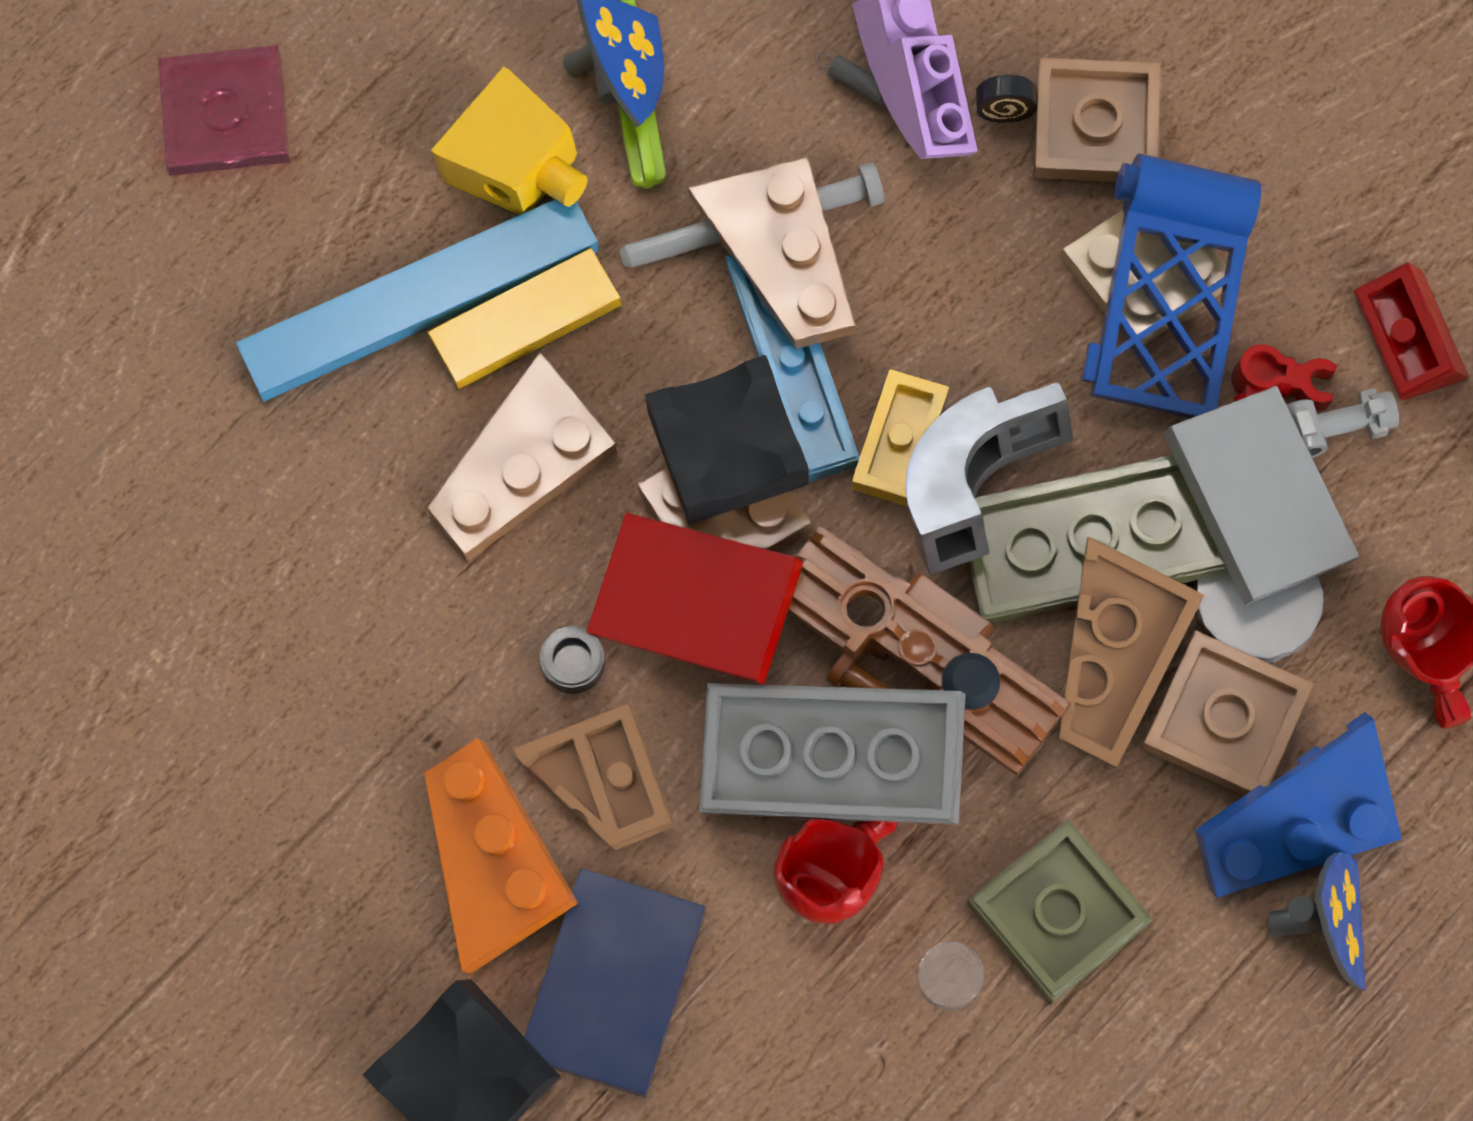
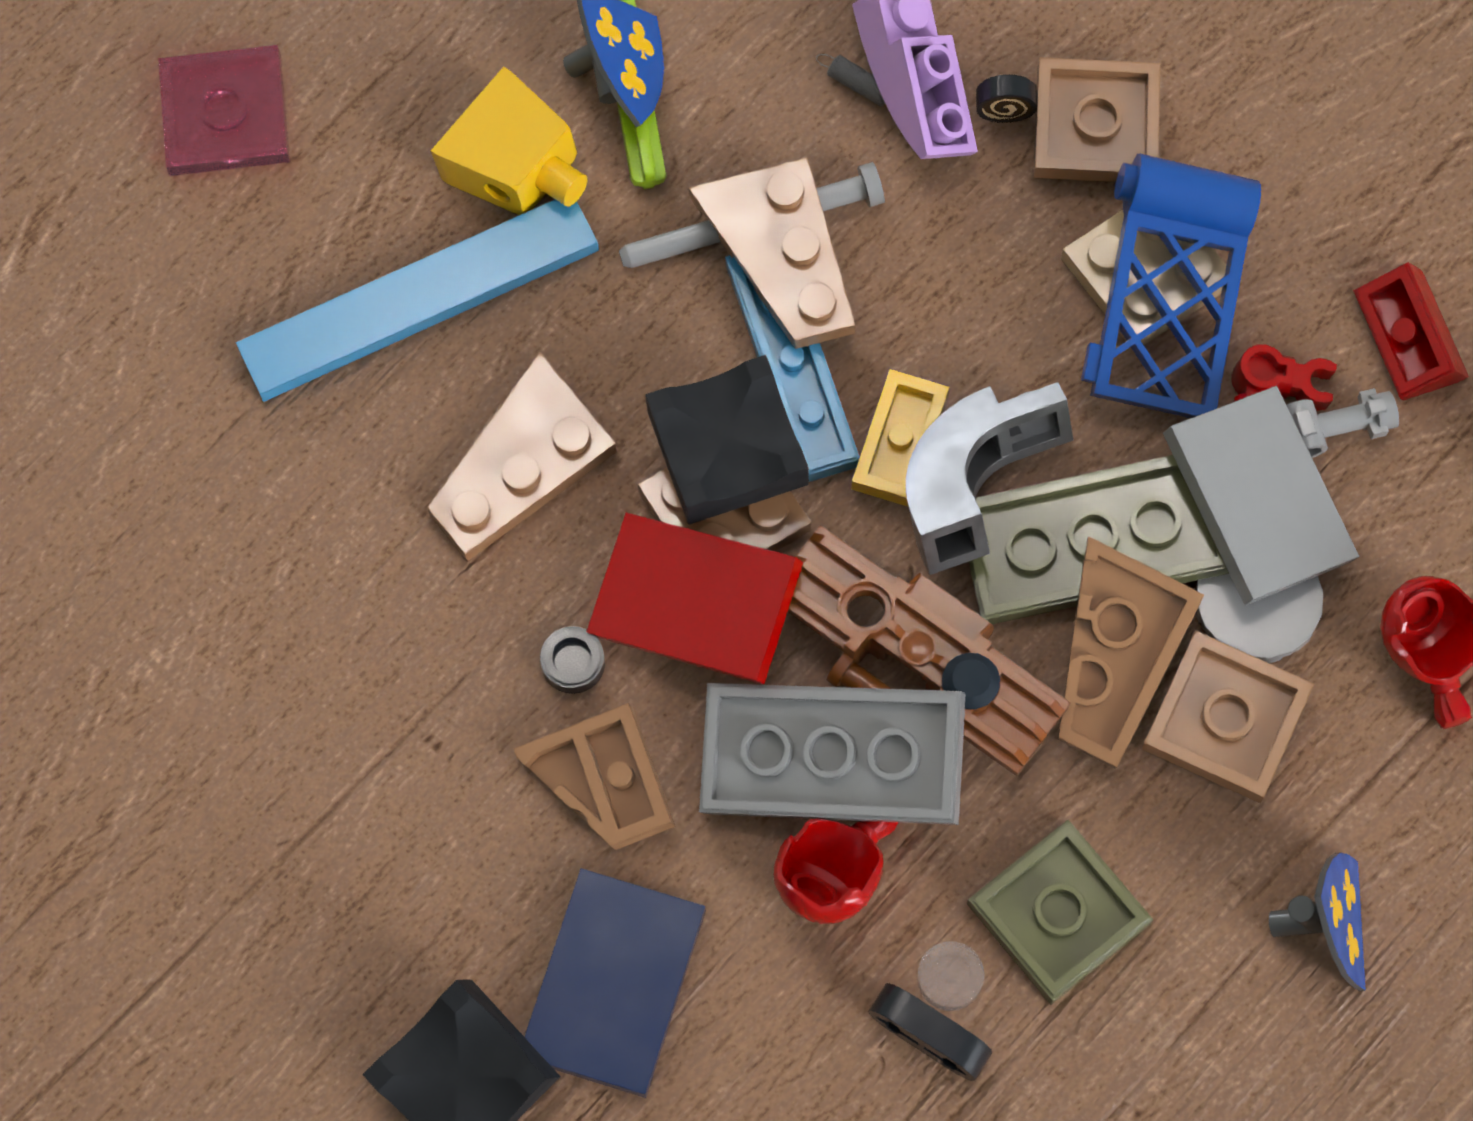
orange wing [424,738,578,975] -> none
yellow tile [428,248,621,390] -> none
blue wing [1195,712,1402,898] -> none
none -> black beam [868,983,993,1081]

